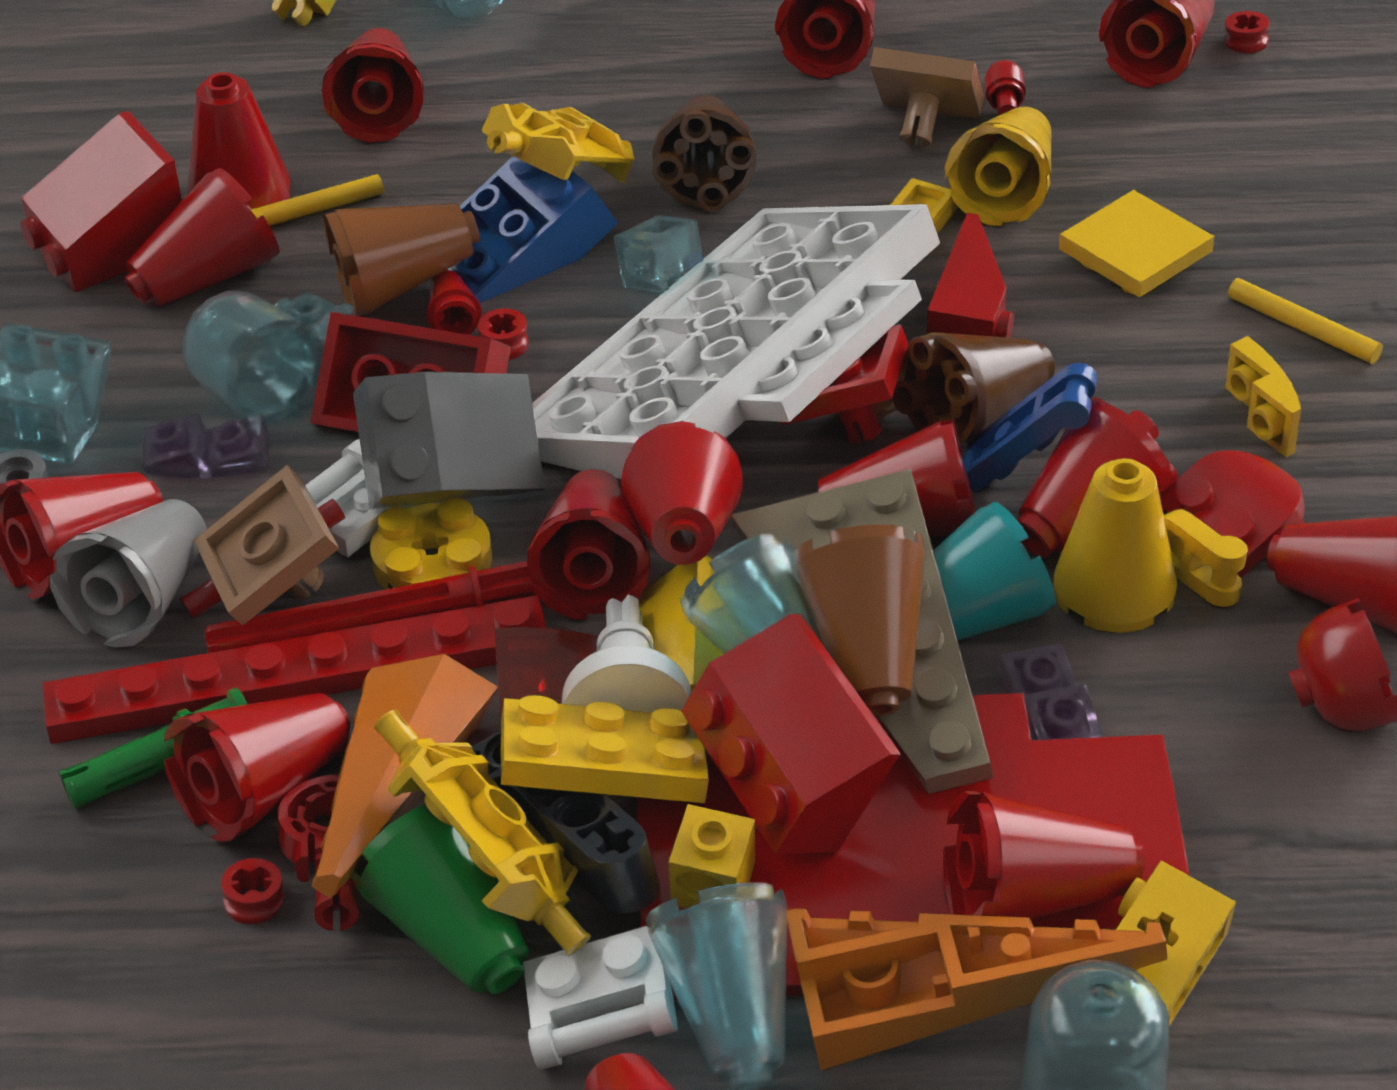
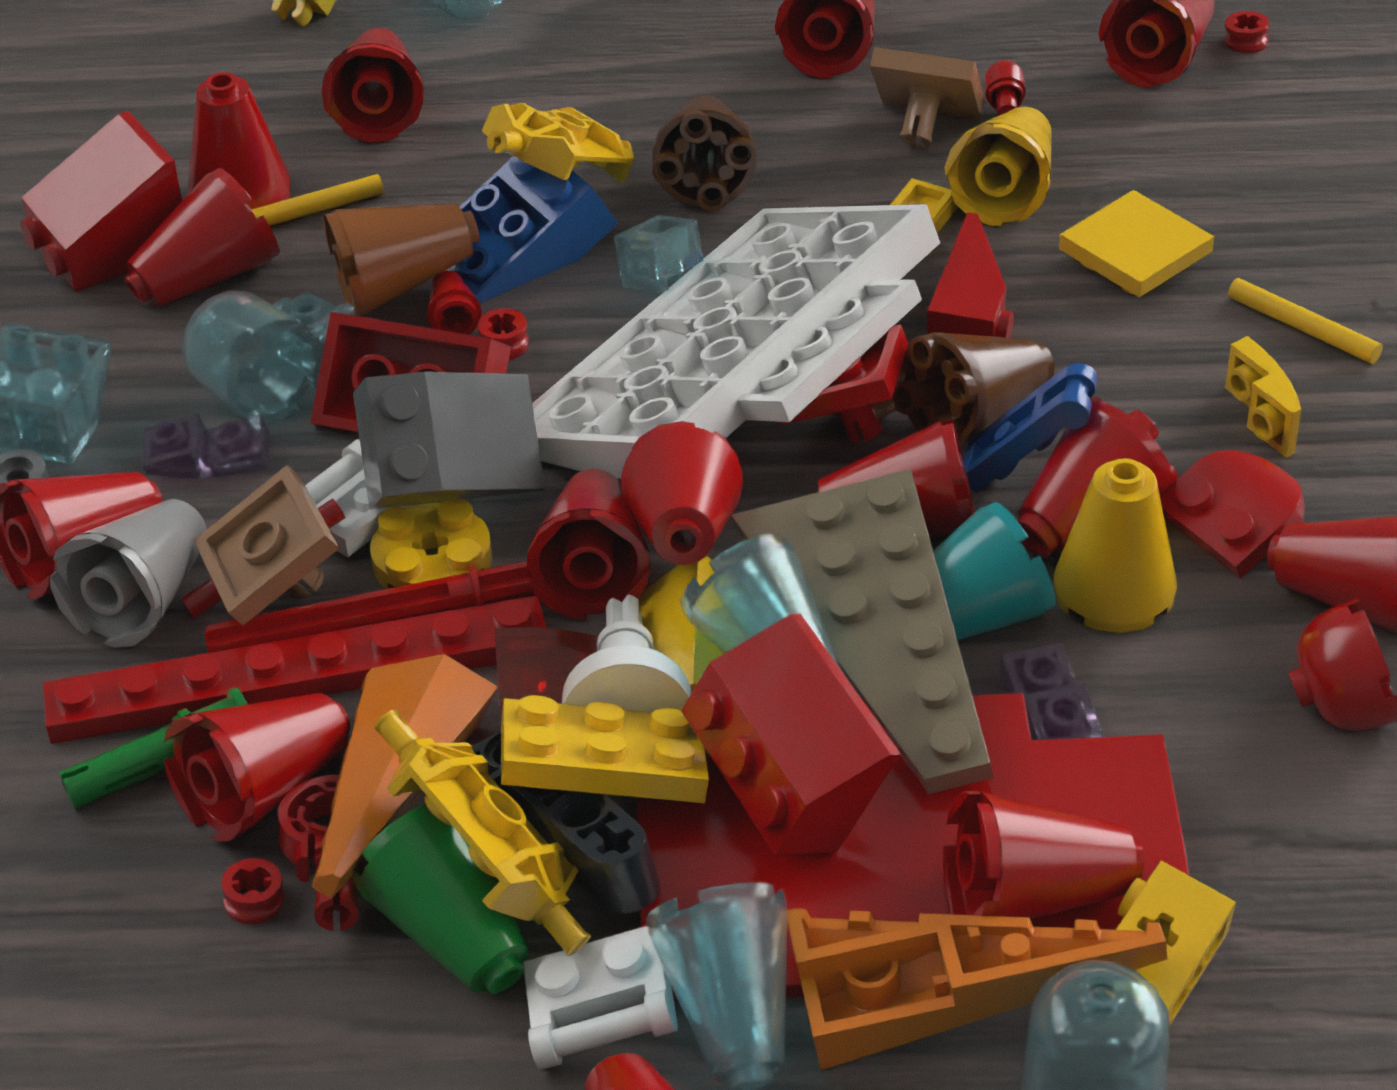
yellow brick [669,804,756,920] -> none
dark orange cone [795,524,926,717] -> none
yellow plate [1164,509,1248,607] -> none

